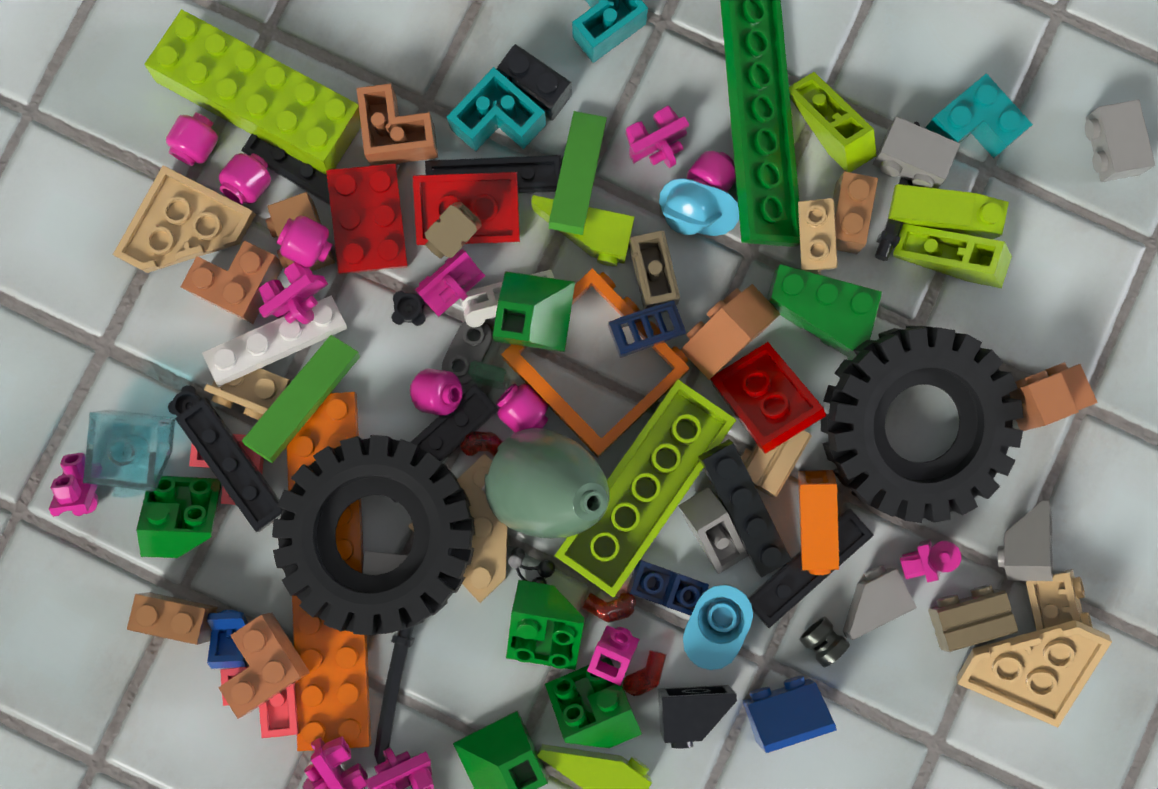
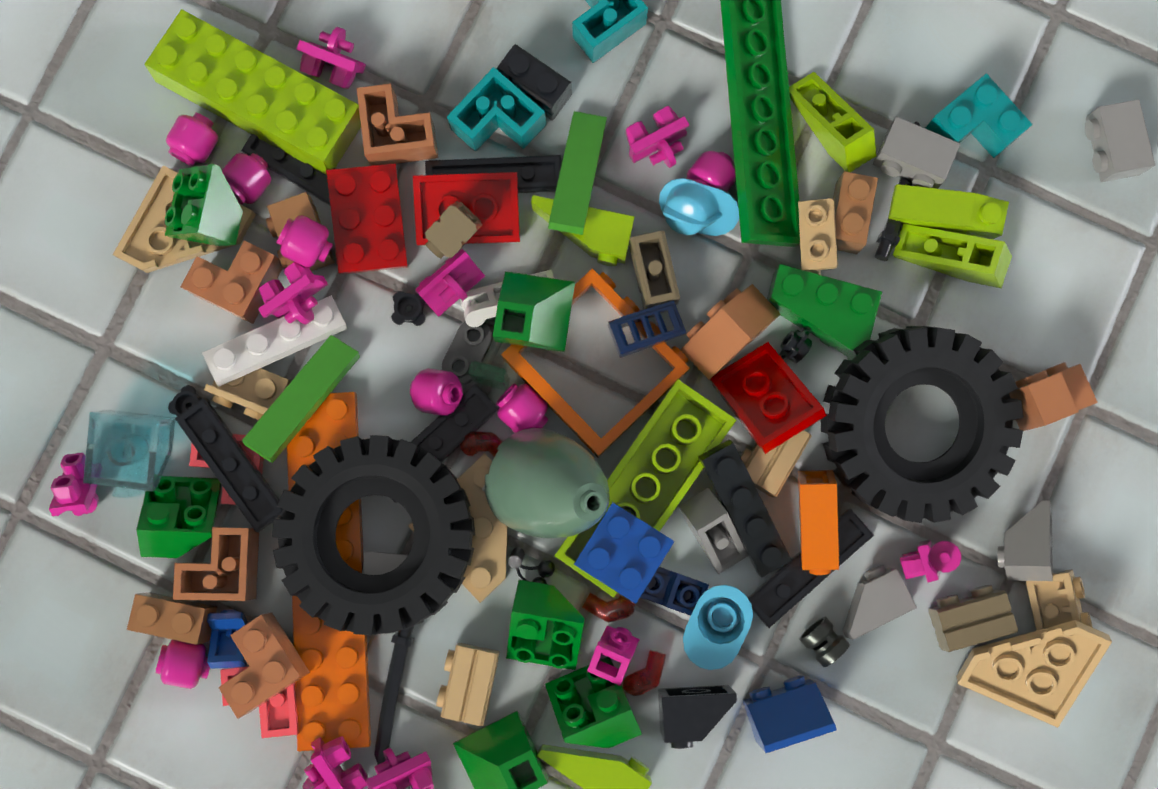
none -> dark pink head [155,640,210,689]
none -> green slope [165,164,243,246]
none -> nougat brick [173,527,259,601]
none -> dark pink hips [297,27,366,89]
none -> tan brick [436,643,500,726]
none -> blue plate [574,502,675,604]
none -> black plate [779,329,812,363]

